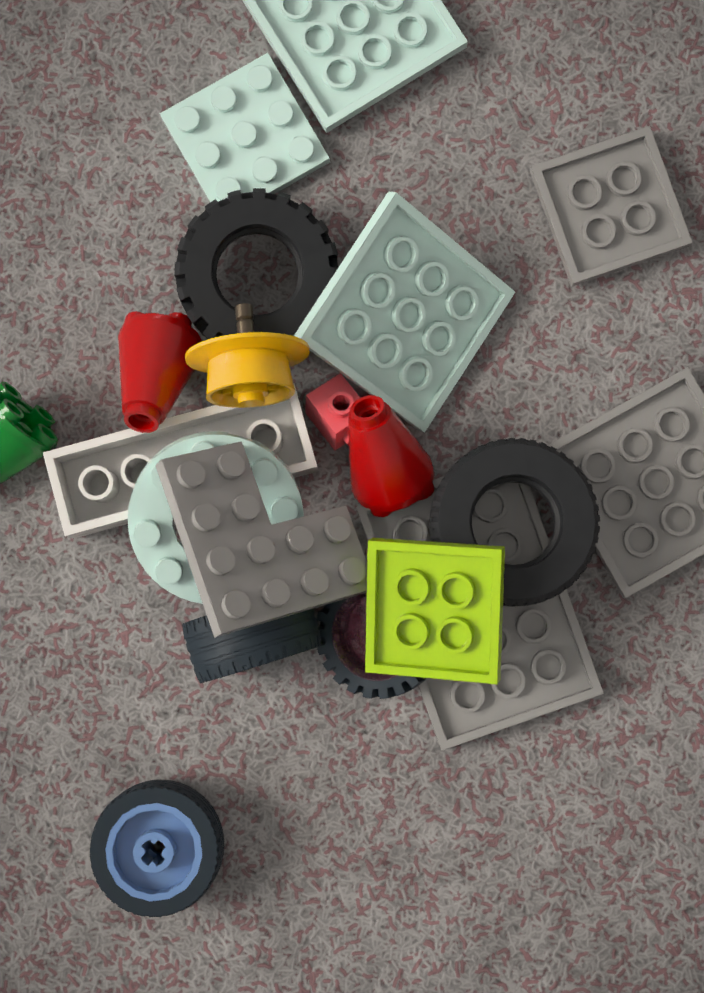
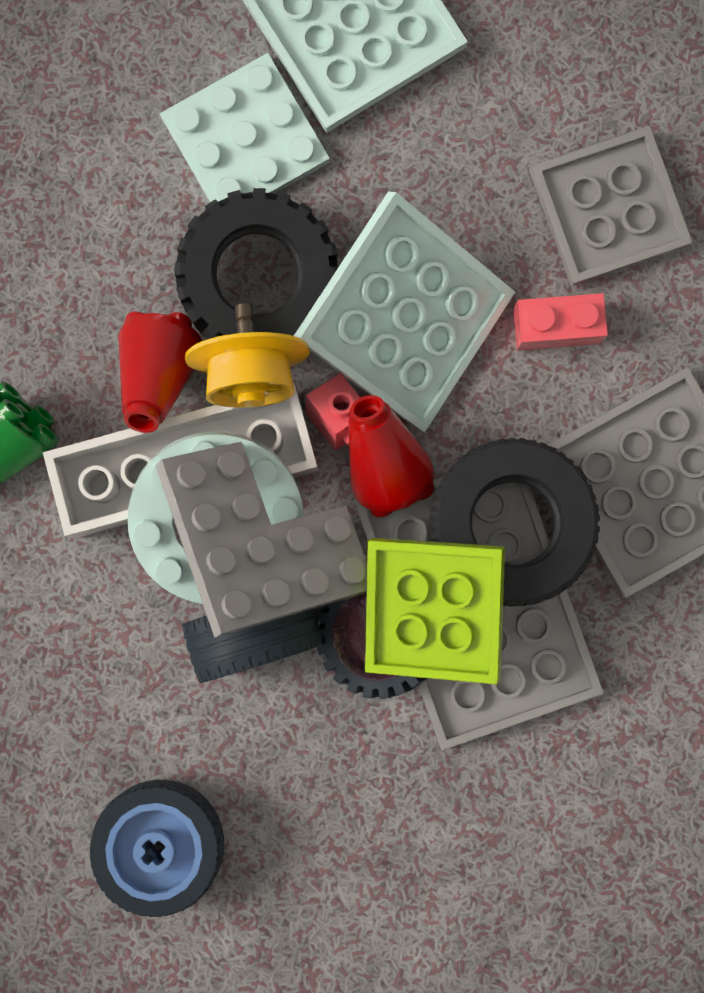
none -> coral brick [513,293,608,351]

